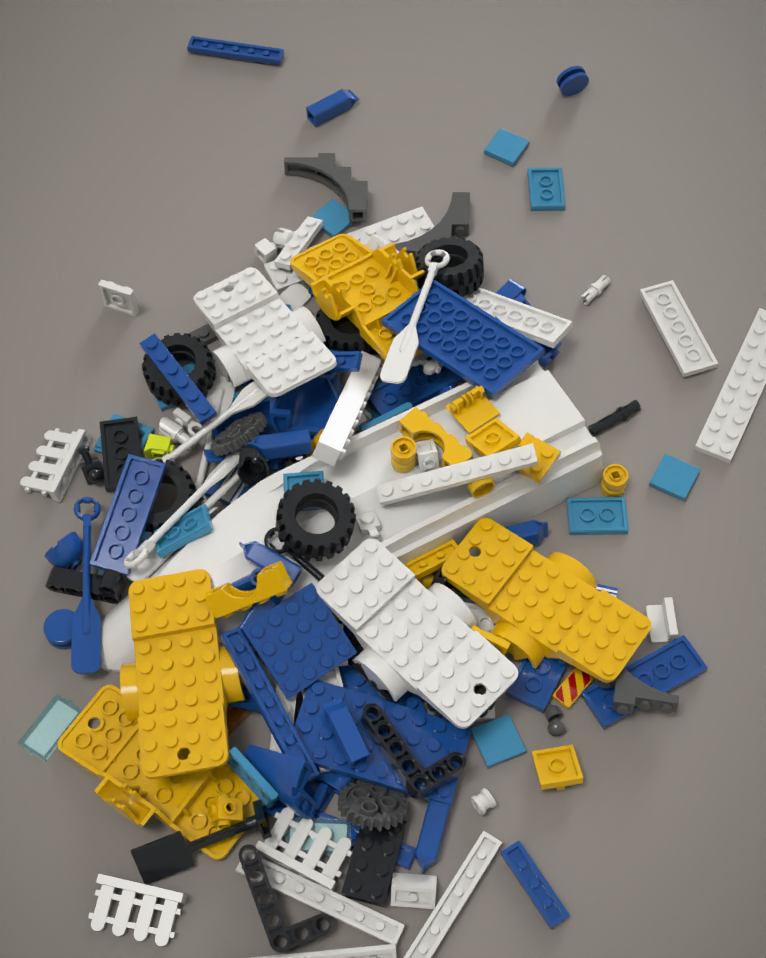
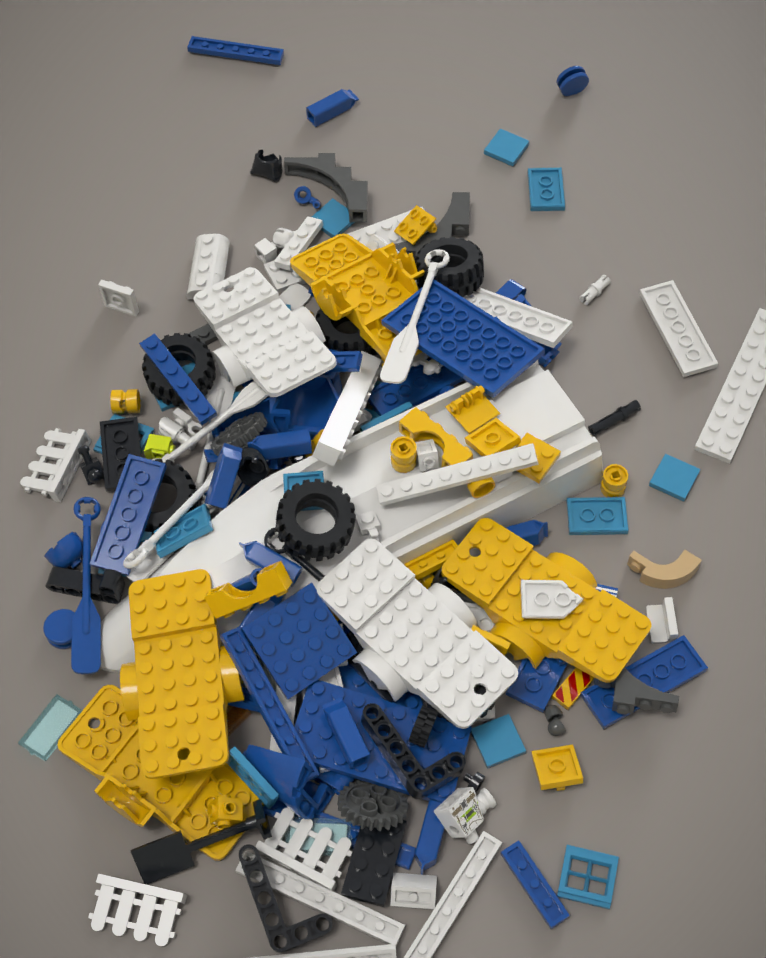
none -> yellow wheel [110,389,141,414]
none -> white container [186,234,230,300]
none -> blue piece [205,443,243,509]
none -> black hair [250,149,282,182]
none -> blue plate [294,186,321,209]
none -> yellow hinge [394,205,437,245]
none -> black tyre [408,705,438,748]
none -> white torso [434,787,484,844]
none -> black tile [463,772,485,793]
none -> white tile [520,580,584,619]
none -> dark azure piece [557,845,619,910]
none -> tan arch [627,550,702,589]

